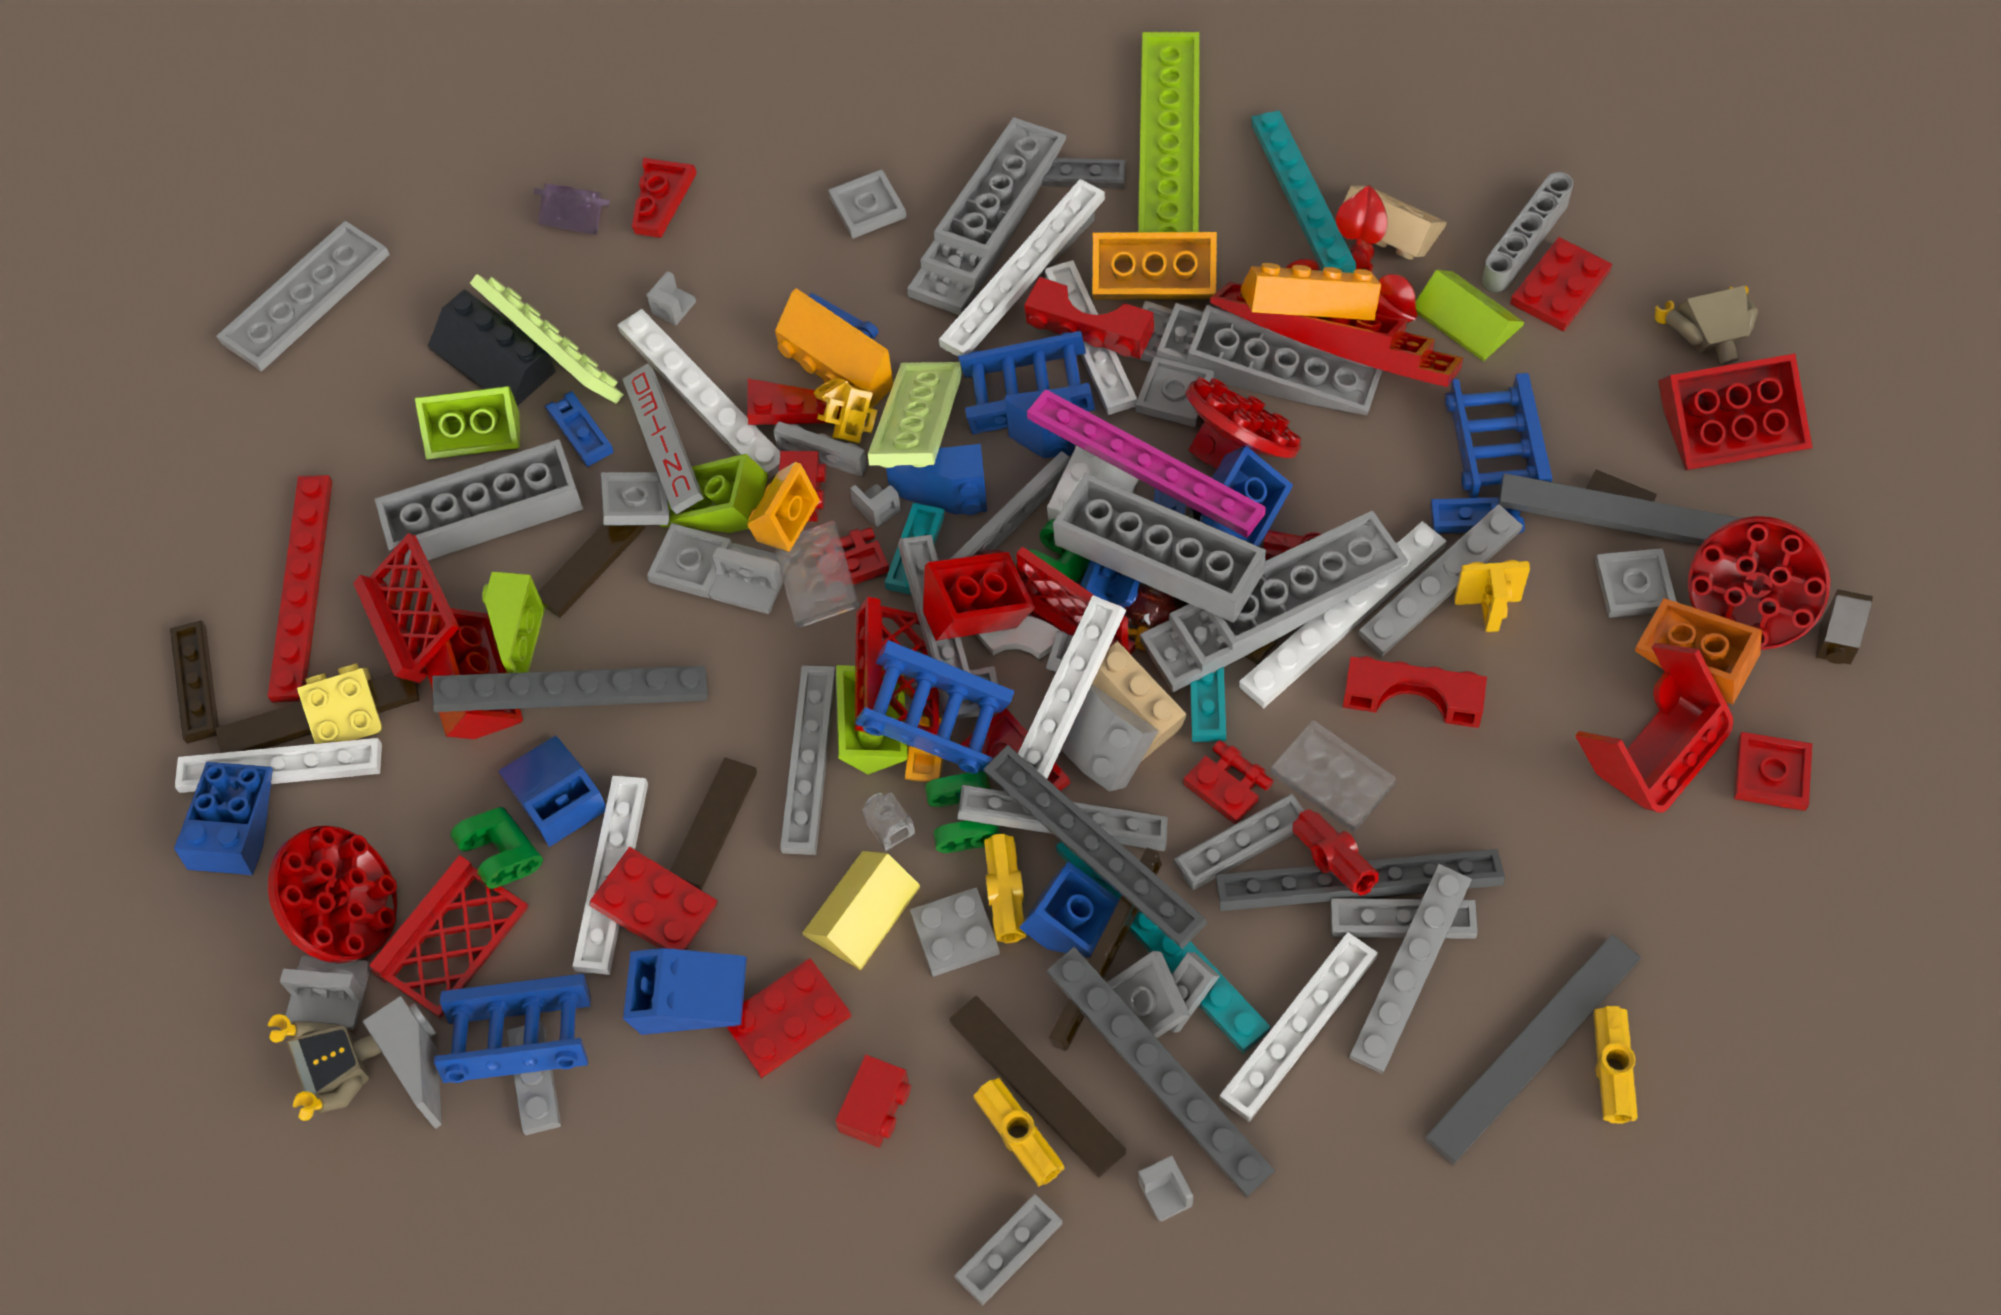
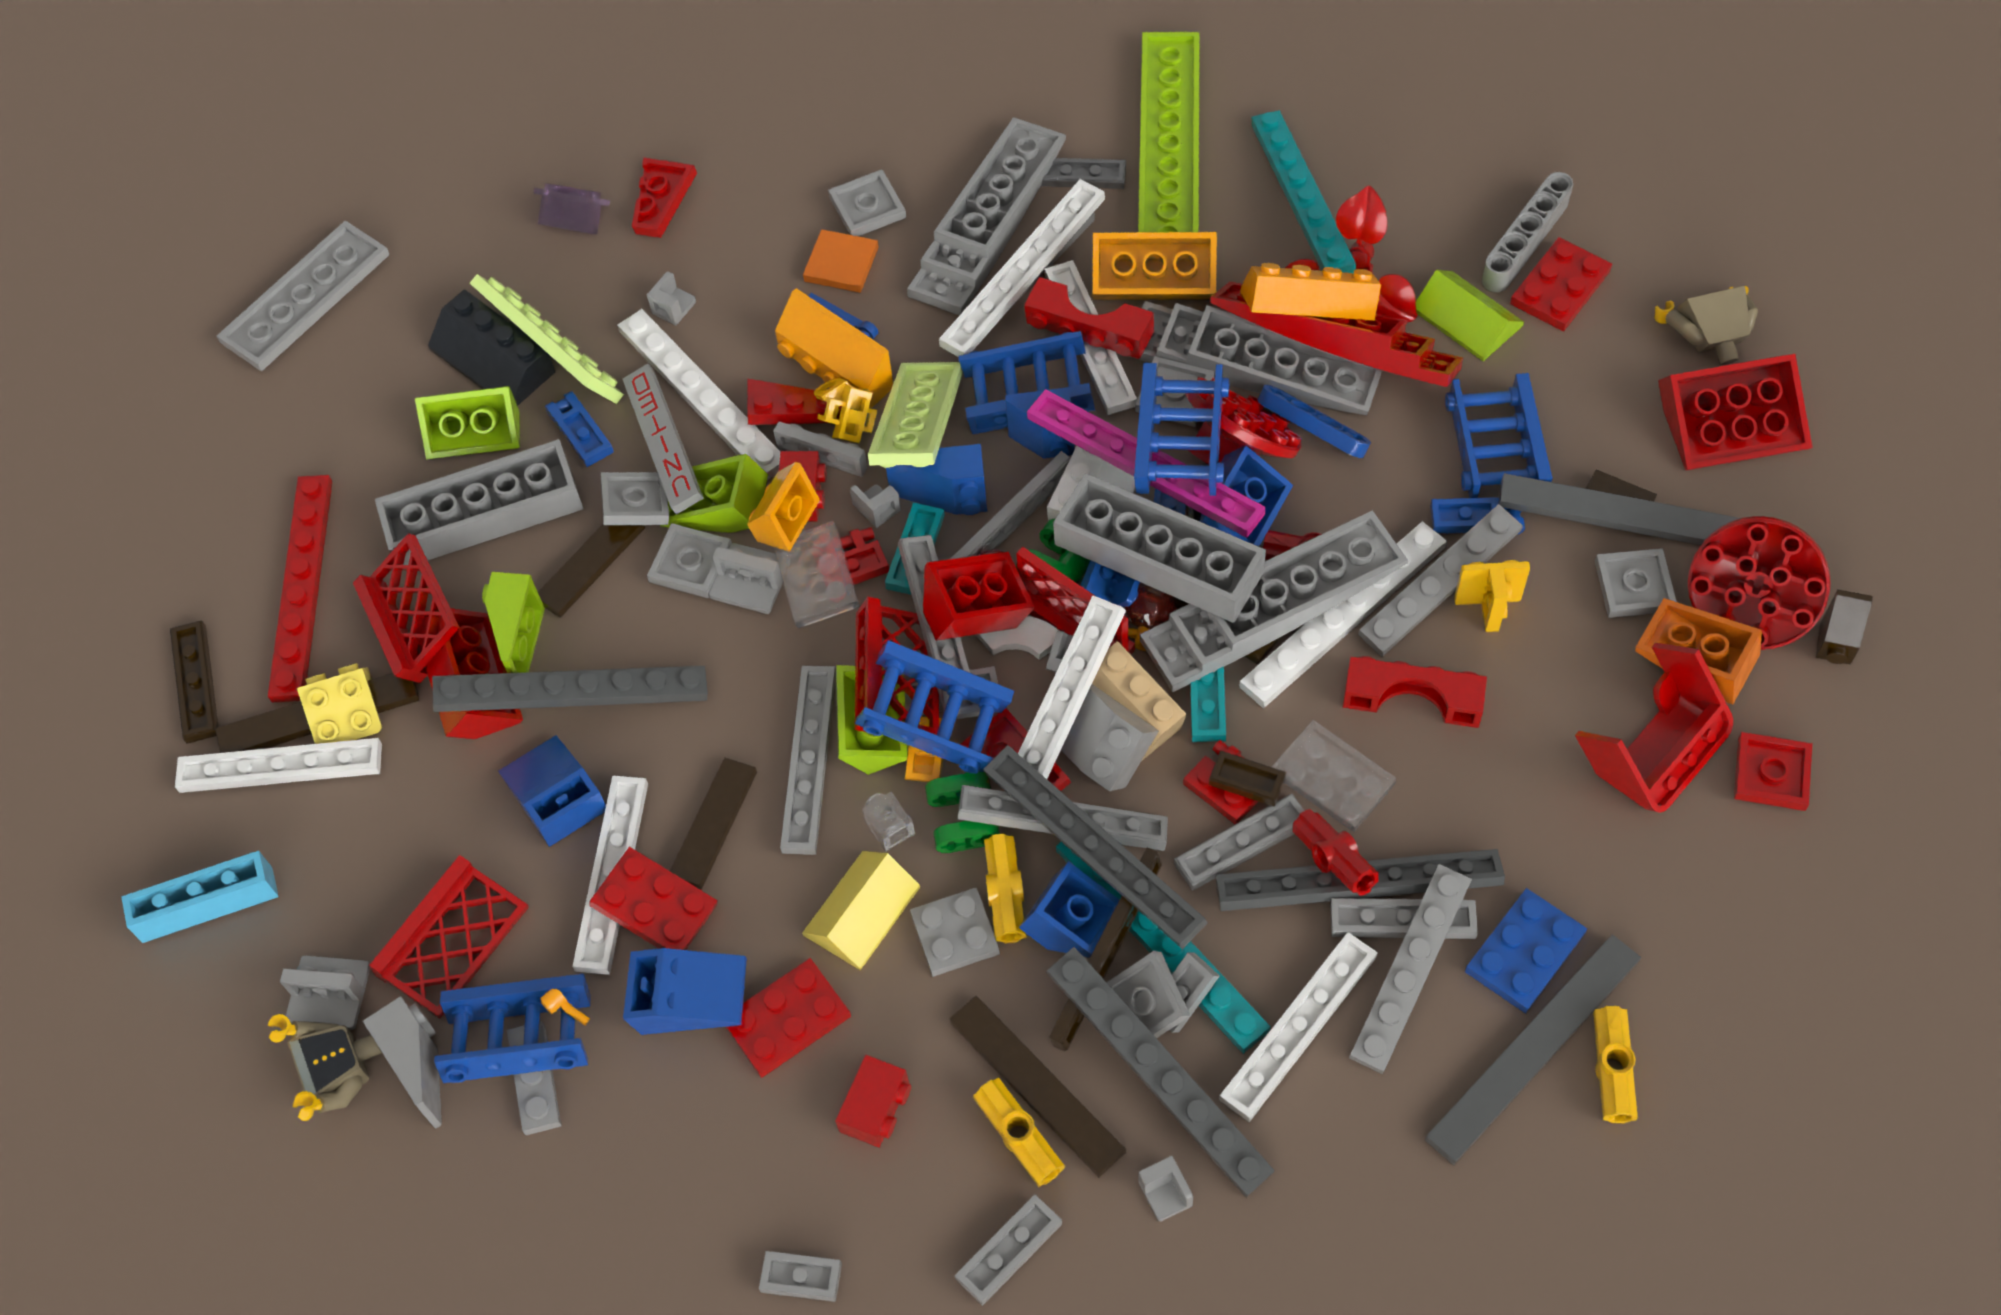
blue slope [174,762,273,875] -> none
red bracket [268,826,397,963] -> none
green connector [450,807,543,889] -> none
tan slope [1343,186,1447,260] -> none
none -> medium azure brick [121,850,279,943]
none -> light orange hand [540,989,590,1026]
none -> light grey plate [759,1251,842,1302]
none -> orange tile [803,229,879,293]
none -> blue fence [1134,363,1229,496]
none -> dark brown tile [1209,750,1286,807]
none -> blue beam [1257,385,1371,458]
none -> blue plate [1465,888,1587,1014]

